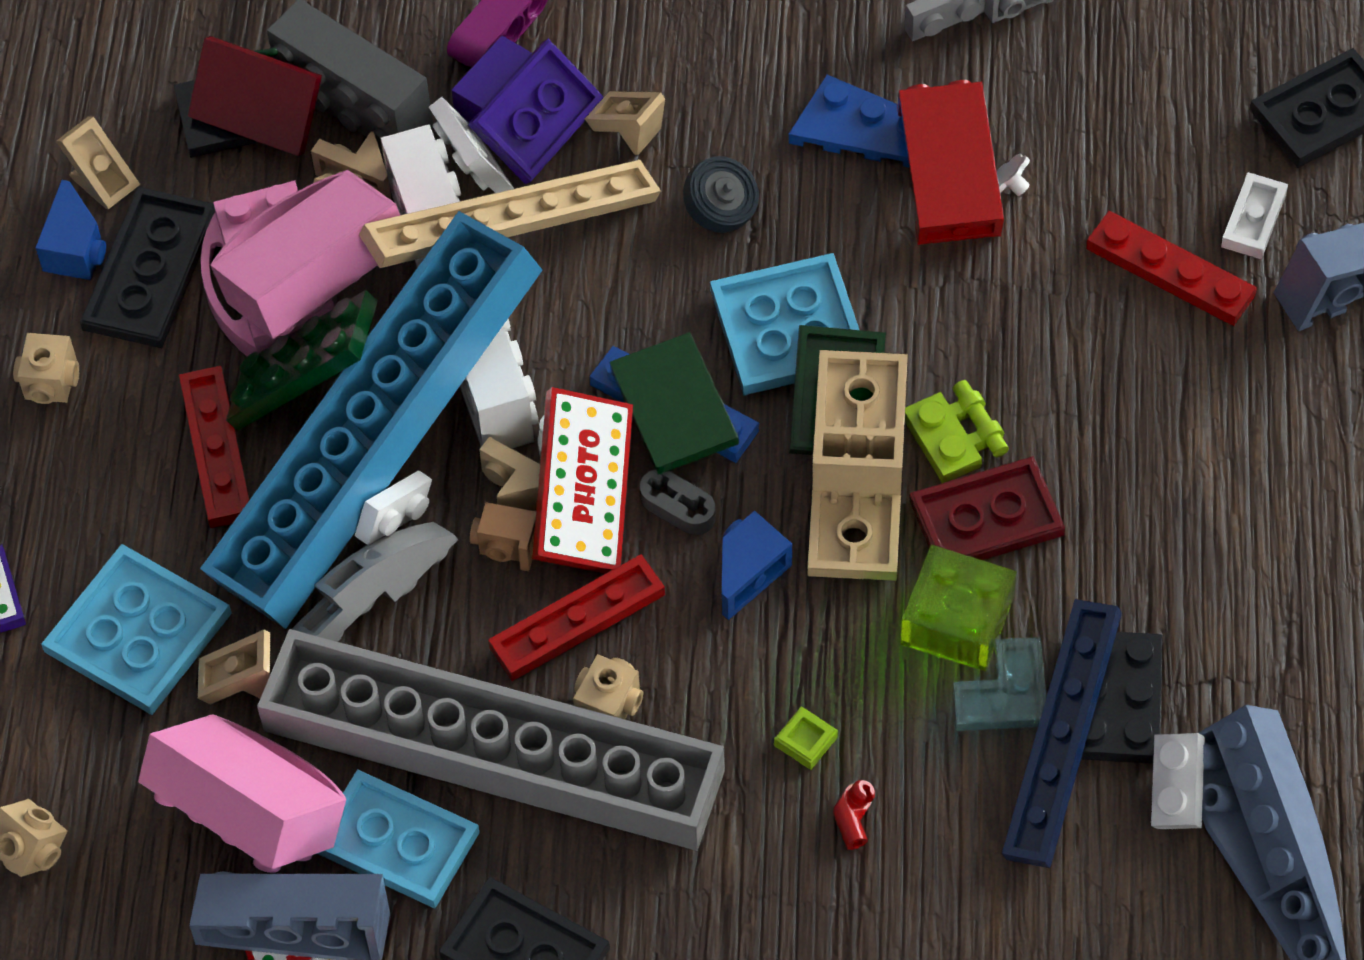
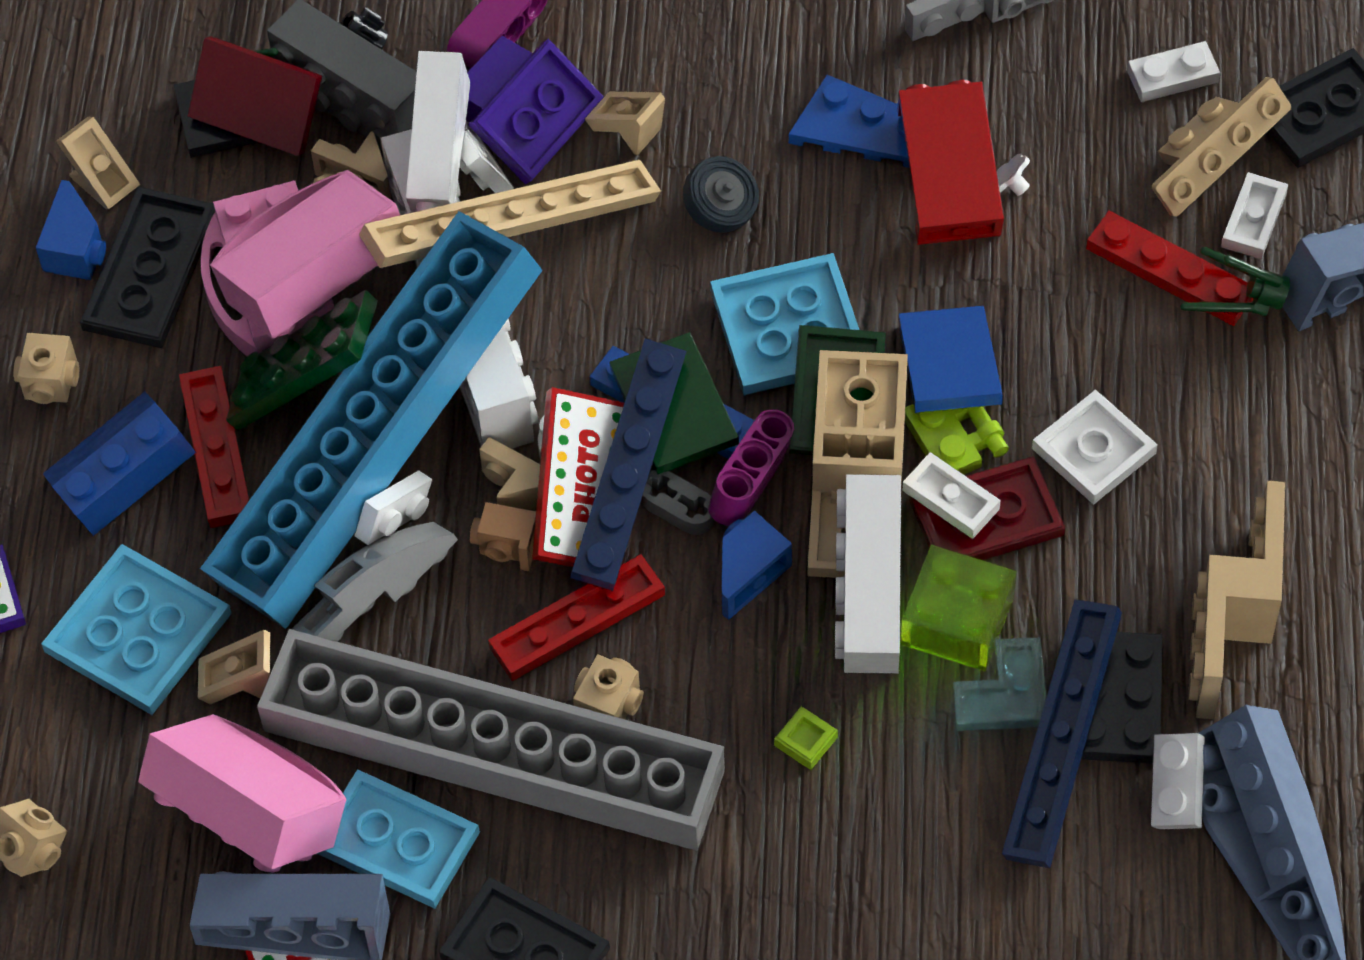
red arm [833,780,875,850] -> none
none -> blue slope [43,391,196,536]
none -> black gear [340,7,388,50]
none -> white slope [406,51,470,212]
none -> dark blue plate [570,338,687,591]
none -> magenta beam [708,410,794,526]
none -> white brick [835,475,901,673]
none -> blue tile [899,306,1002,413]
none -> white plate [902,452,1001,539]
none -> white plate [1032,389,1158,505]
none -> white plate [1127,41,1220,102]
none -> tan bracket [1152,77,1291,217]
none -> dark green plant [1180,247,1290,316]
none -> tan bracket [1188,481,1285,719]

